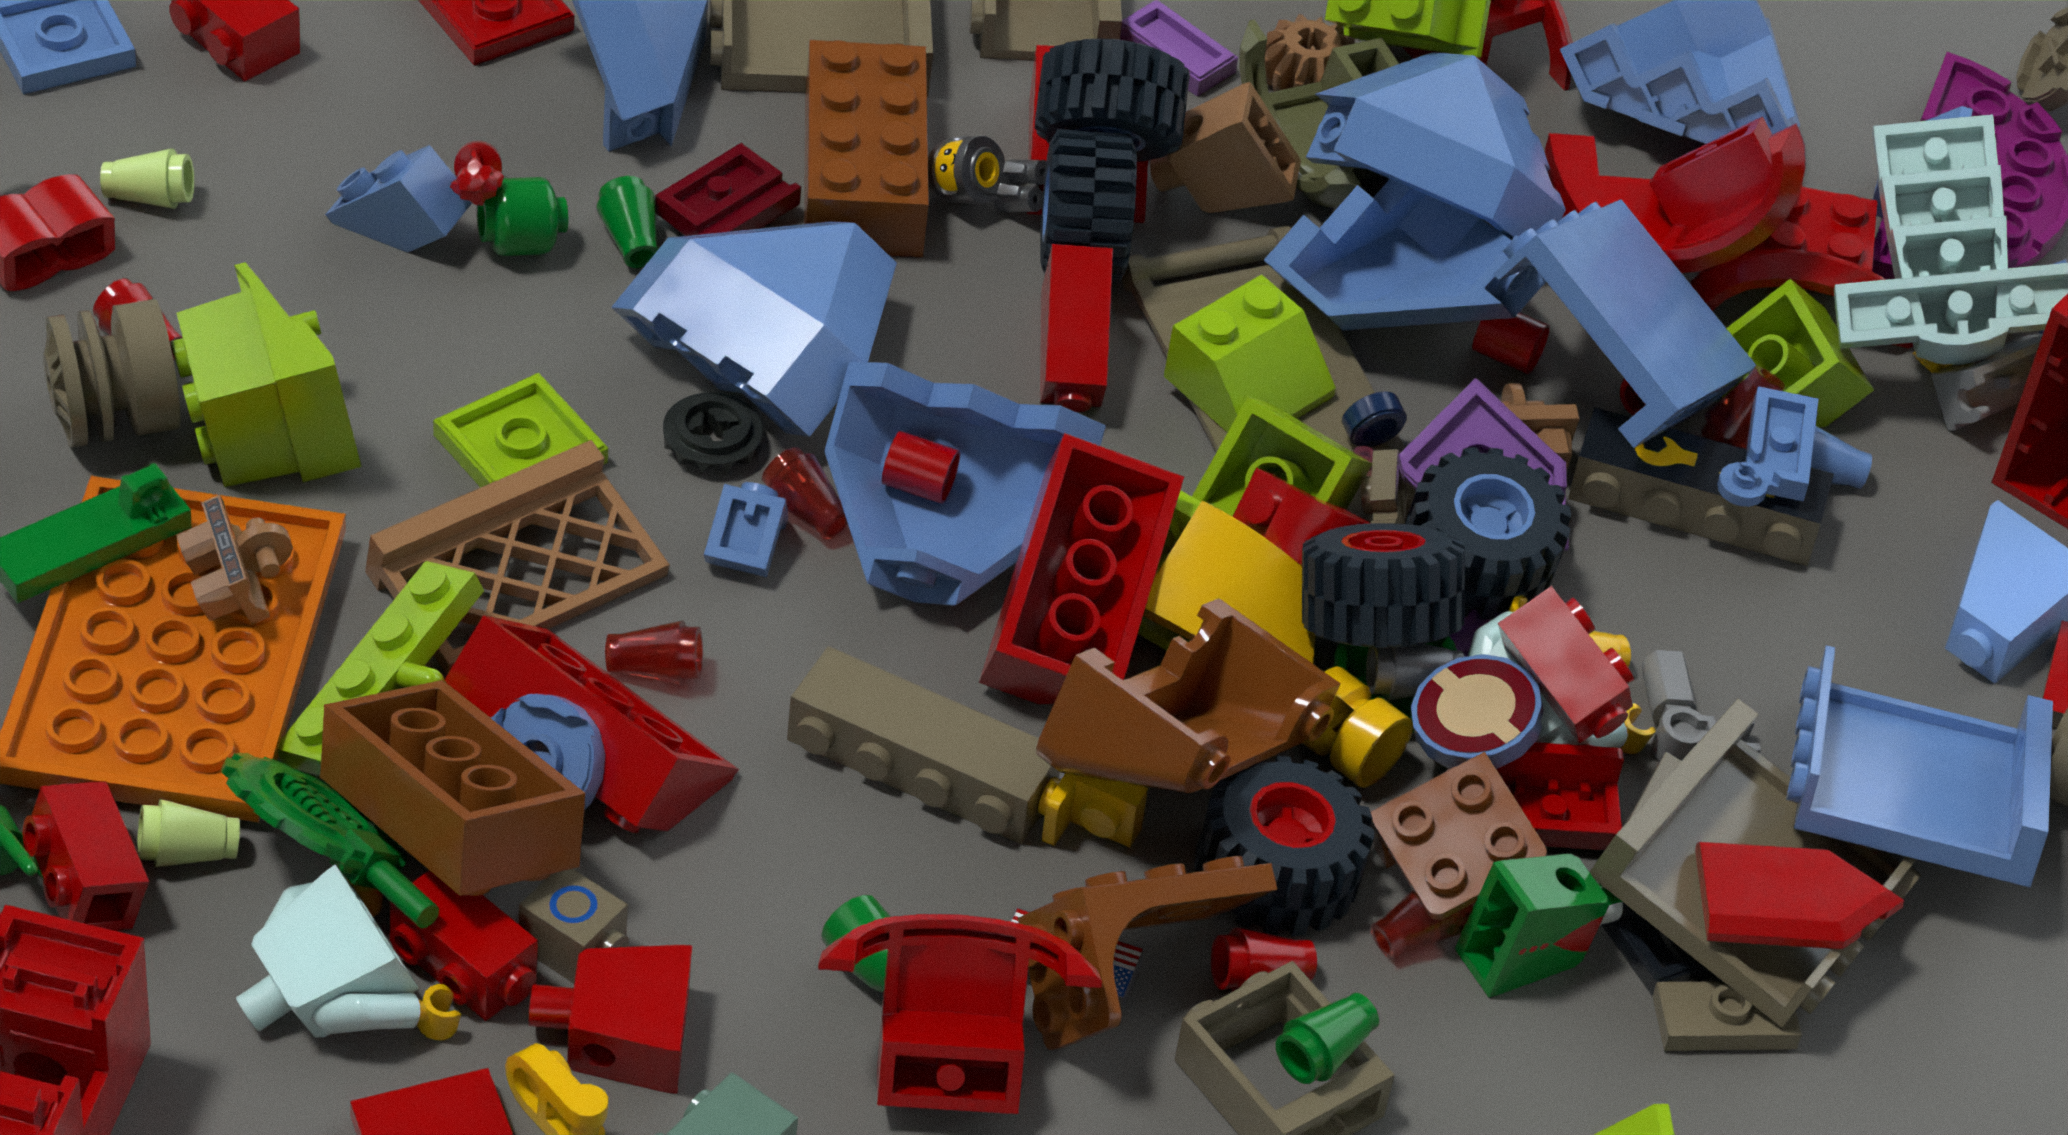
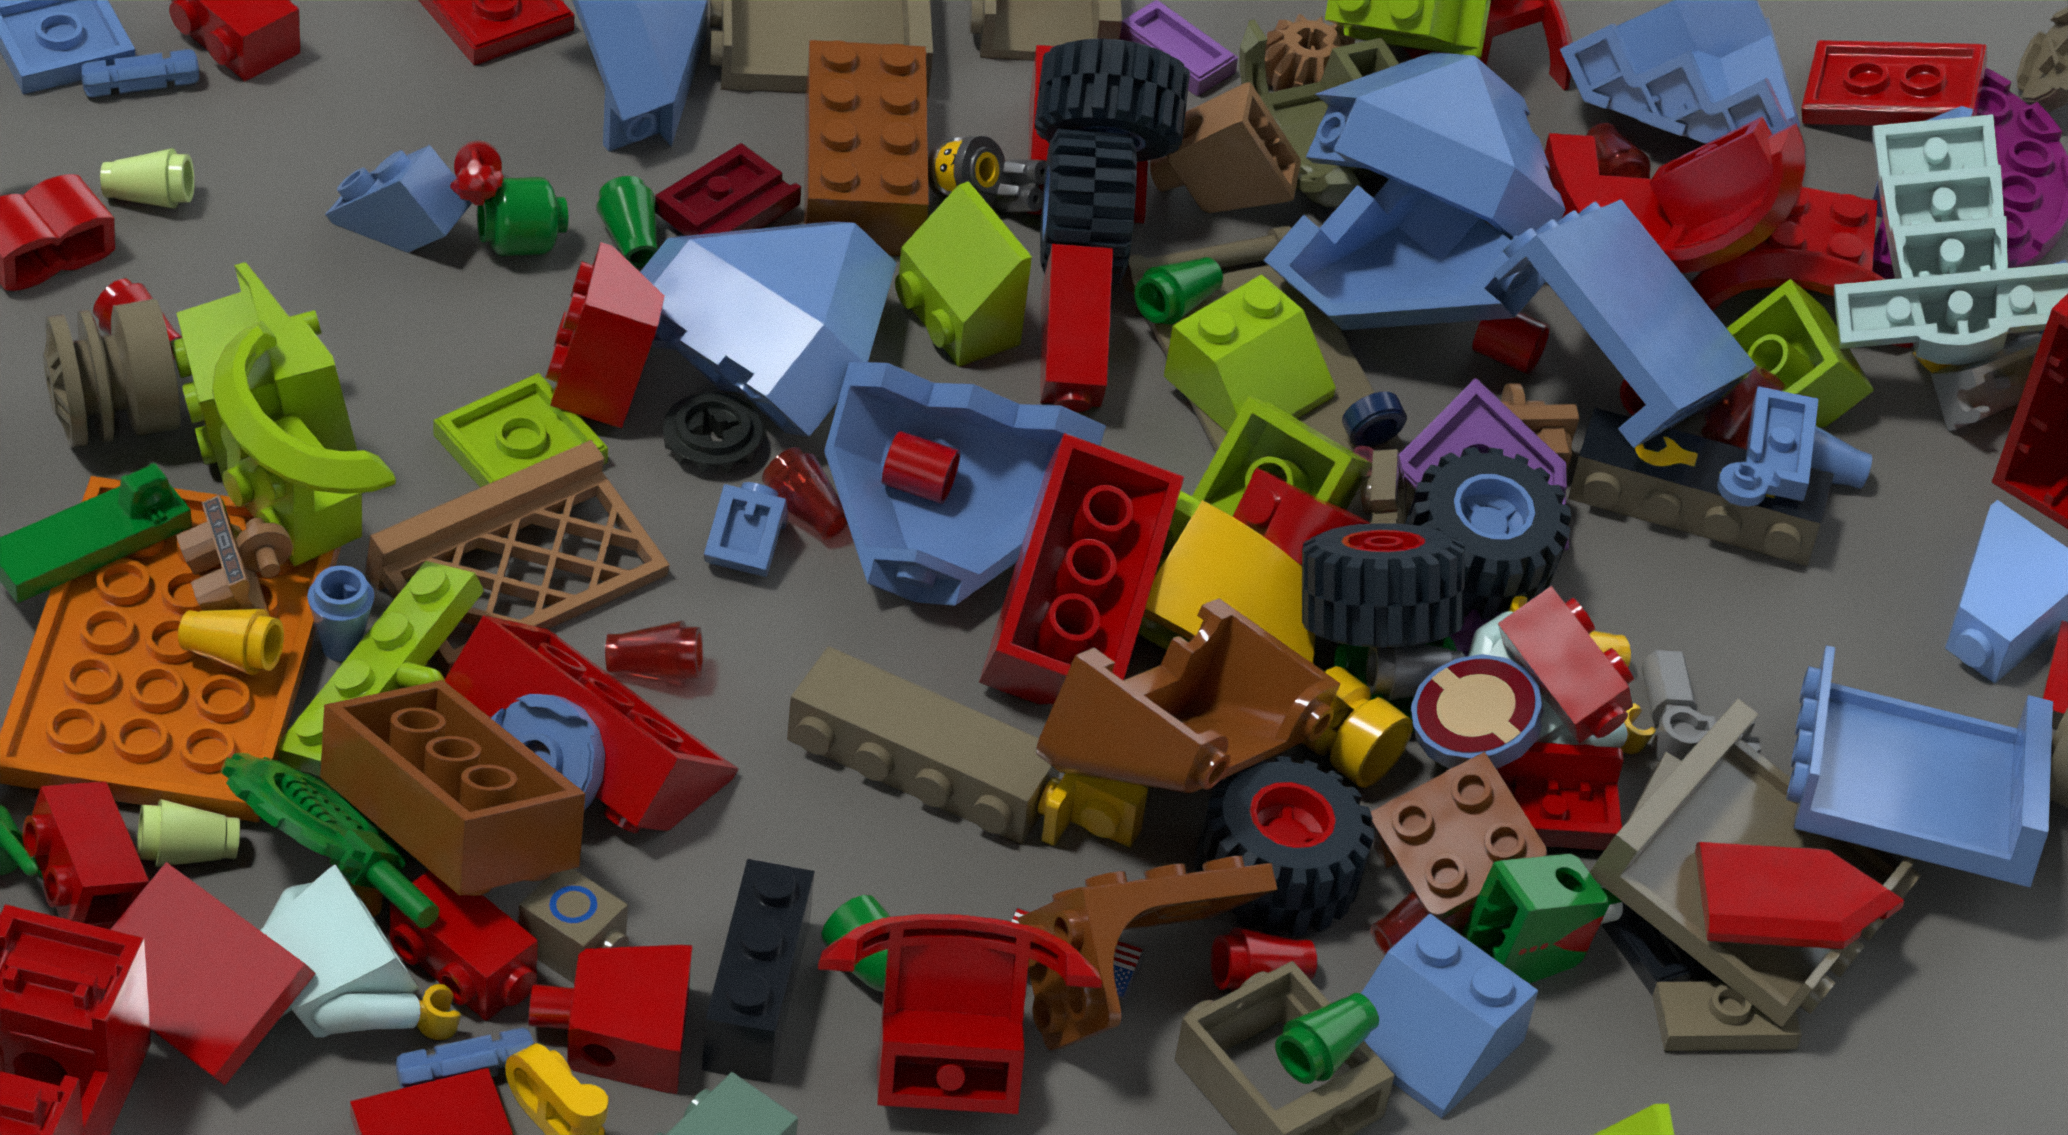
none -> medium blue axle [81,49,200,98]
none -> red tile [110,862,316,1086]
none -> yellow cone [178,609,284,675]
none -> lime piece [212,321,396,566]
none -> medium blue cone [307,565,374,662]
none -> medium blue axle [396,1027,534,1089]
none -> red slope [545,242,665,428]
none -> black brick [702,859,815,1083]
none -> lime slope [895,181,1032,367]
none -> green cone [1135,257,1223,324]
none -> medium blue slope [1361,914,1538,1119]
none -> clear red cone [1586,123,1651,179]
none -> red tile [1801,40,1987,126]

